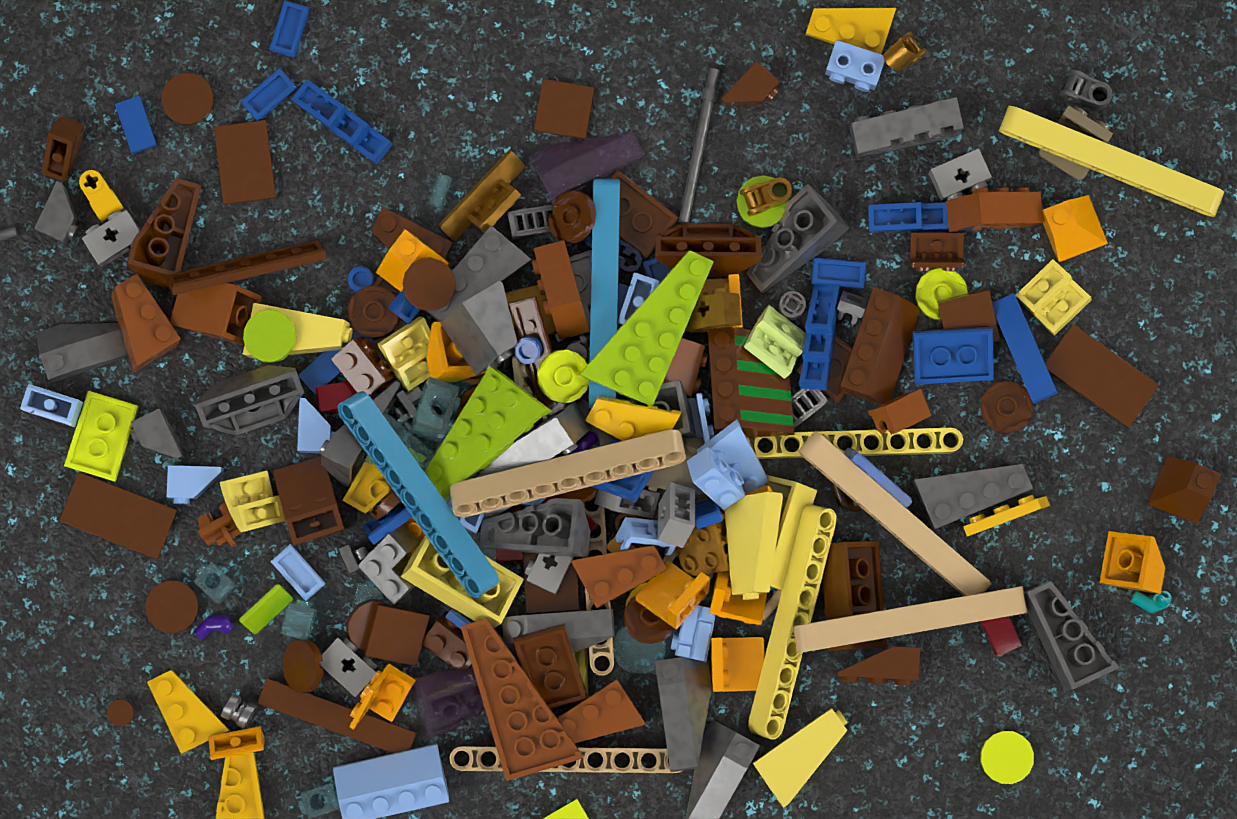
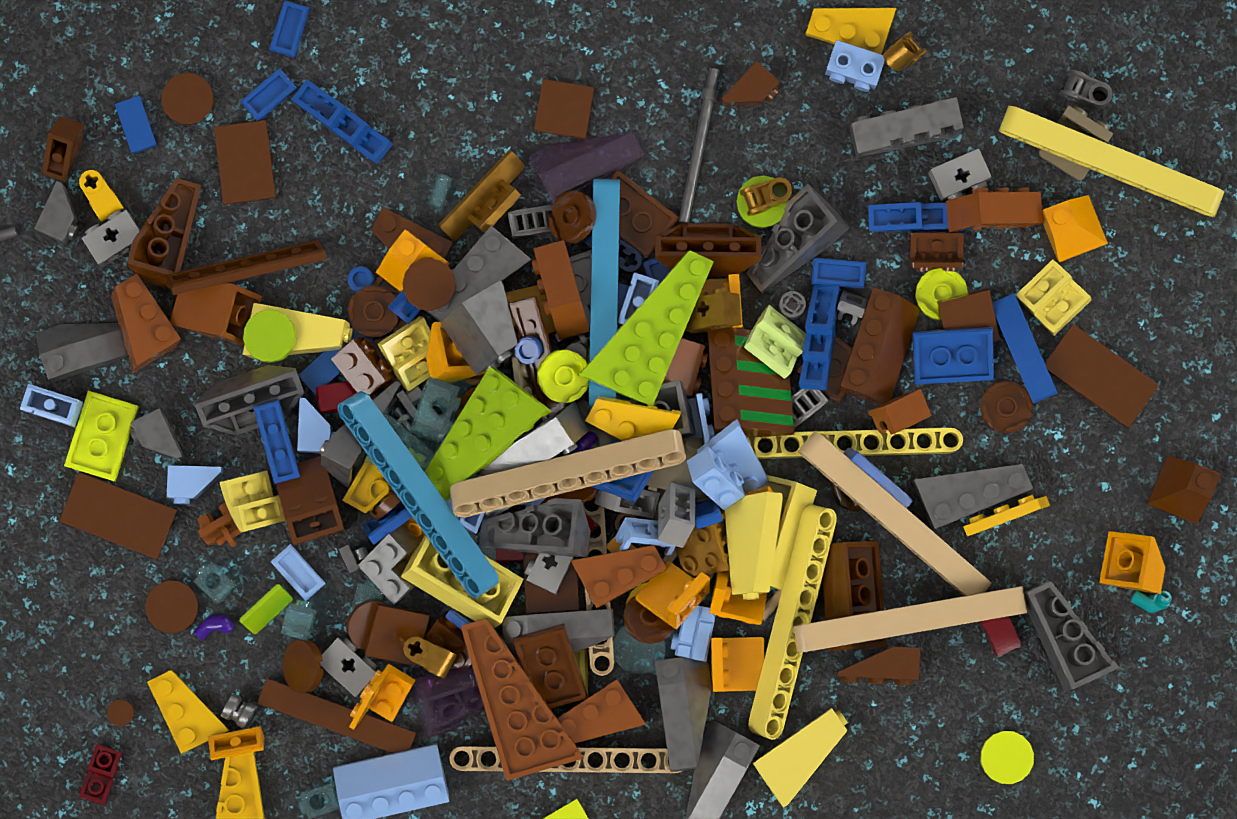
none -> dark red slope [79,744,122,806]
none -> blue tile [253,400,300,484]
none -> pearl gold piece [403,637,457,679]

